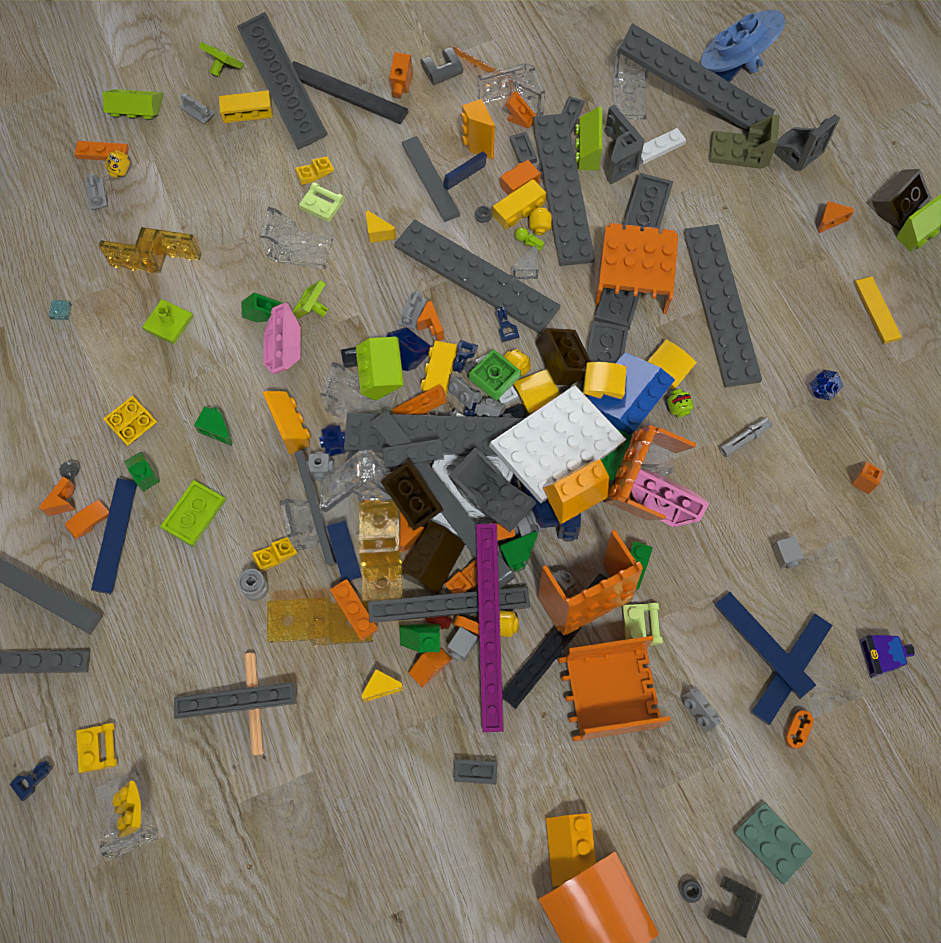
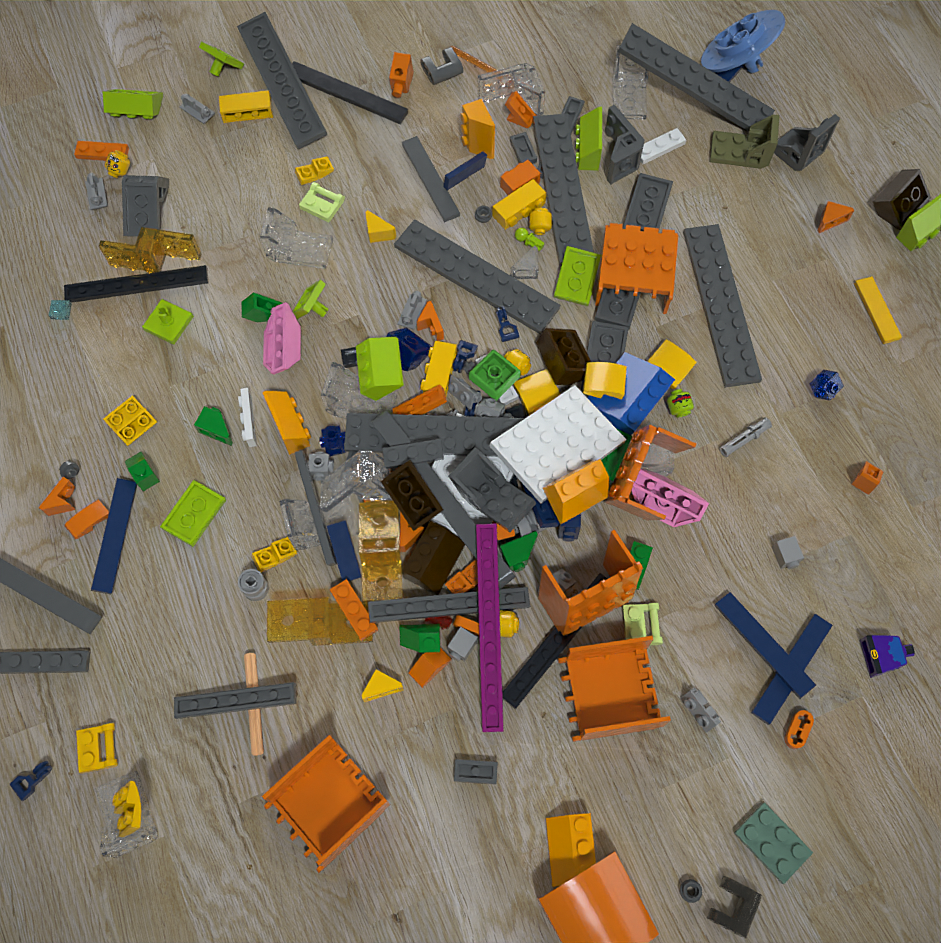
none -> black tile [64,265,209,303]
none -> dark grey bracket [122,175,169,237]
none -> white plate [238,388,257,447]
none -> orange windscreen [262,735,391,873]
none -> lime tile [554,246,601,306]

